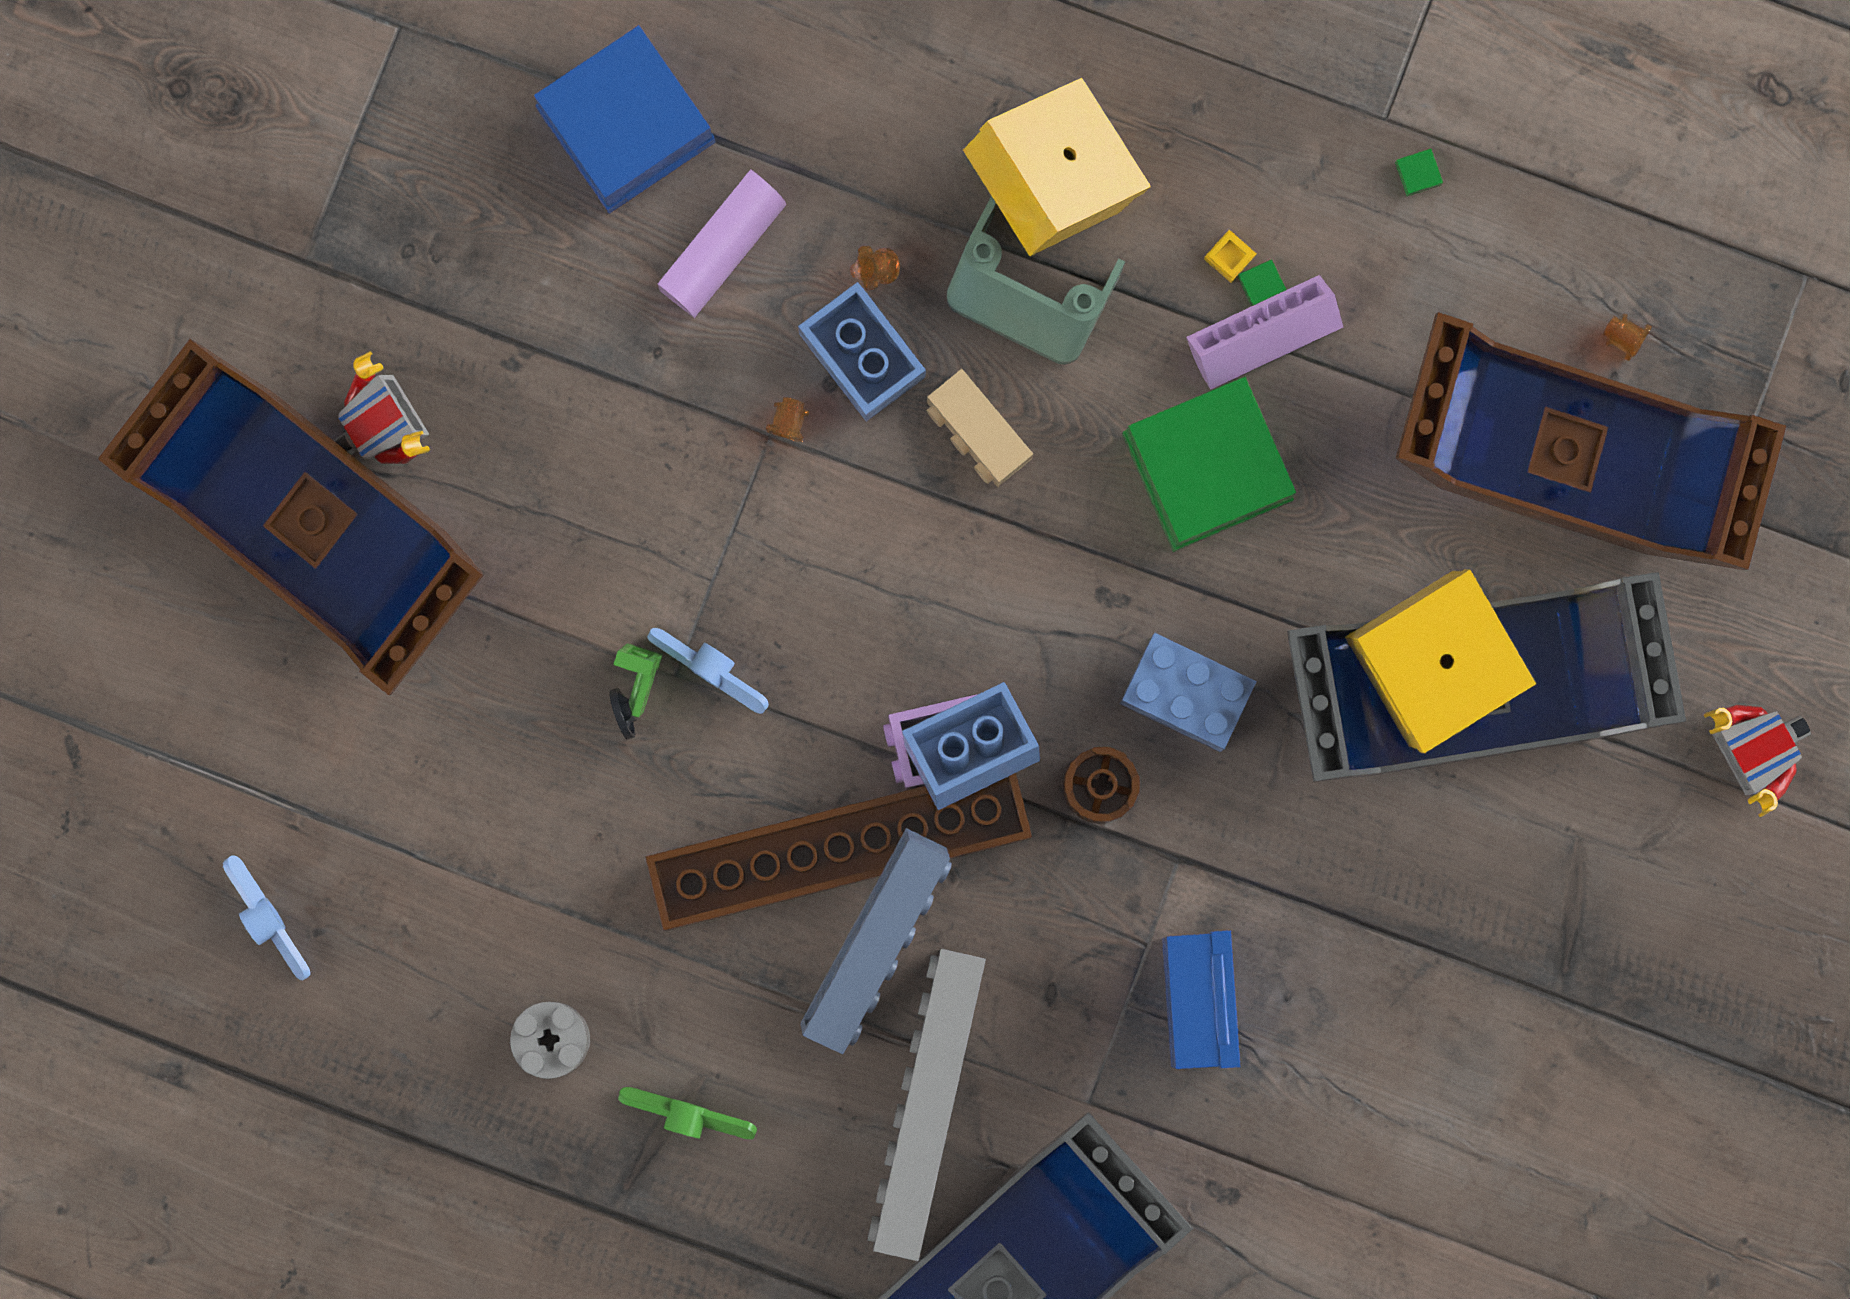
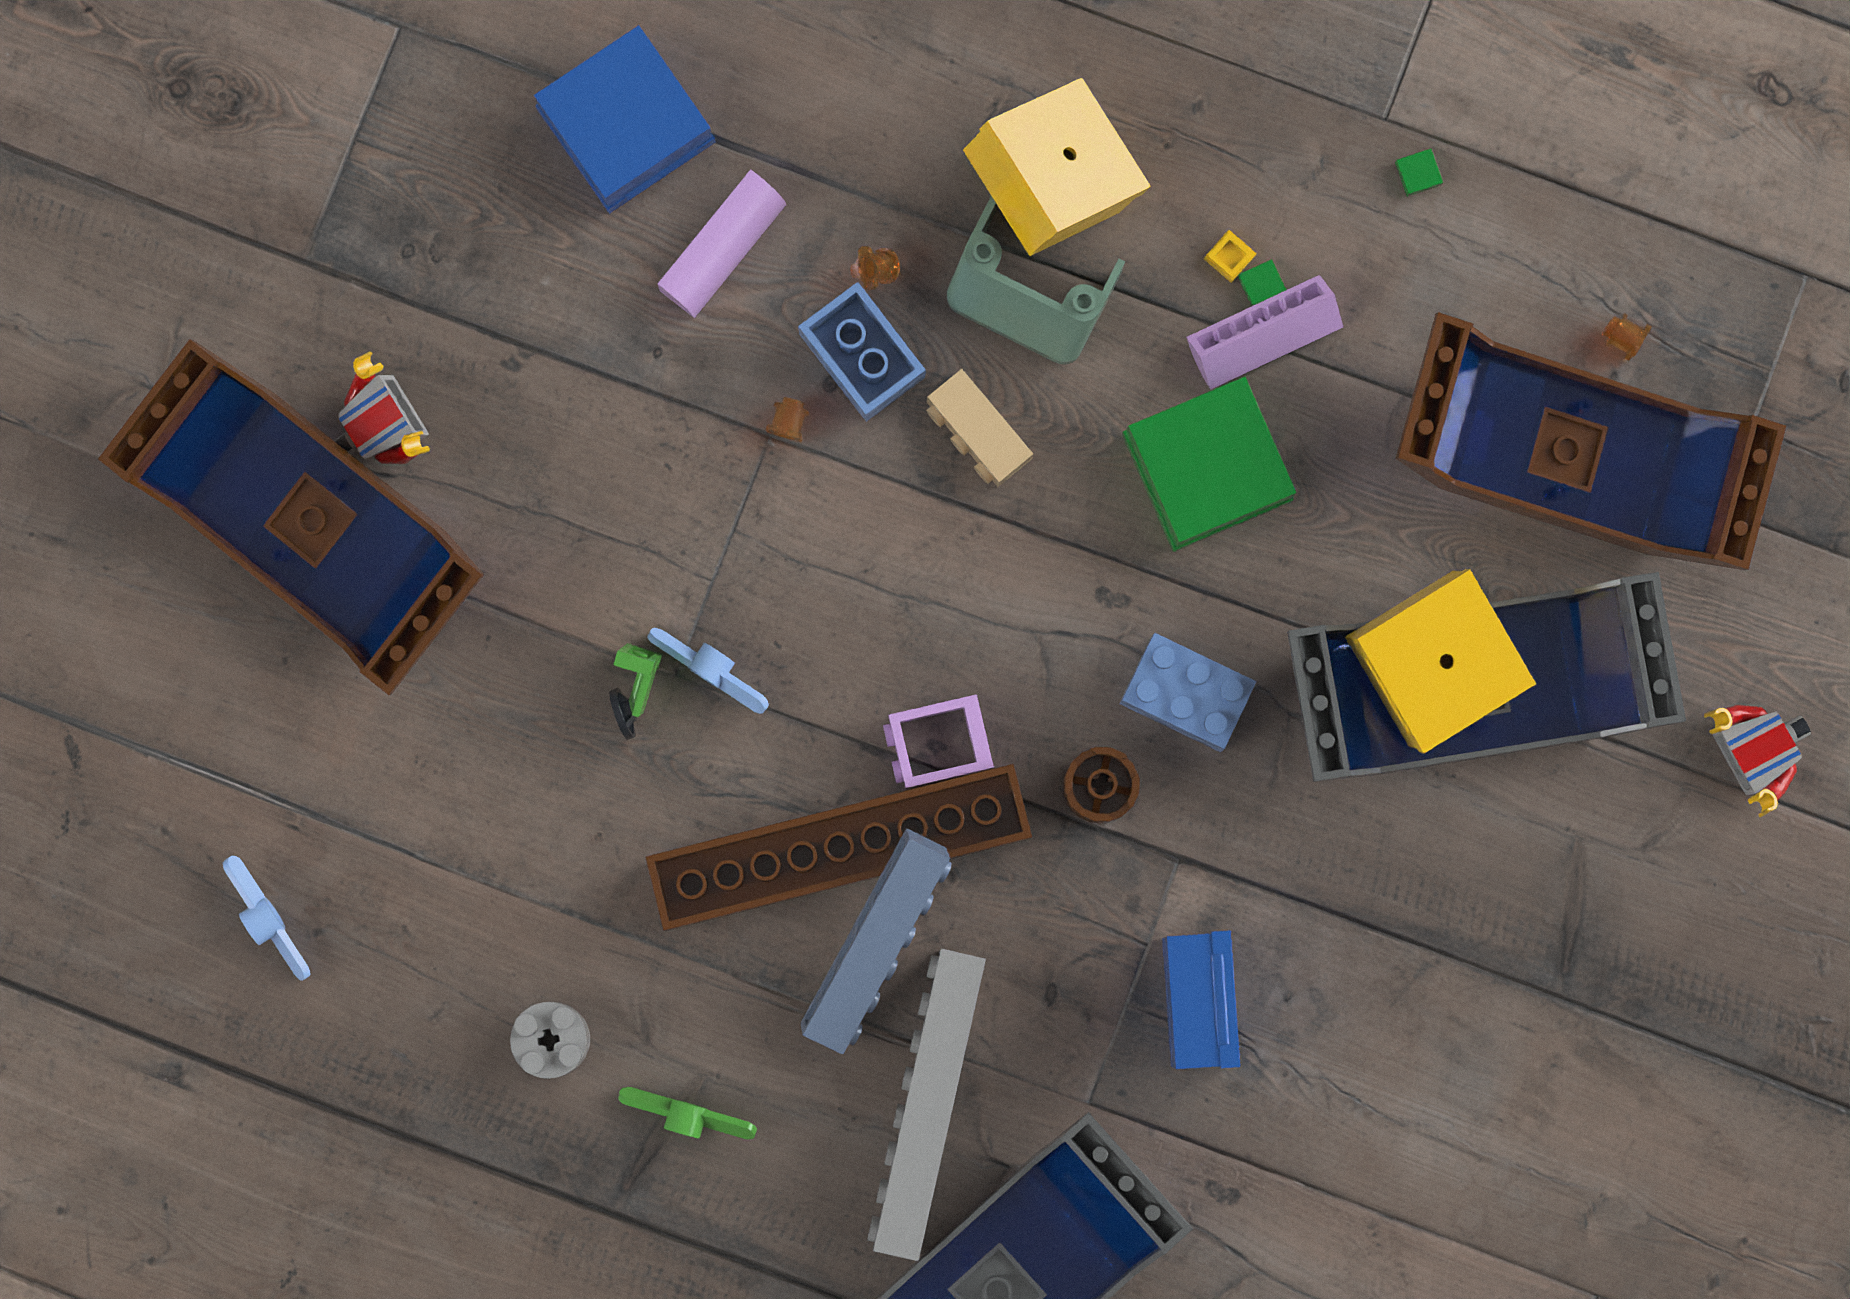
medium blue brick [902,682,1040,810] -> none

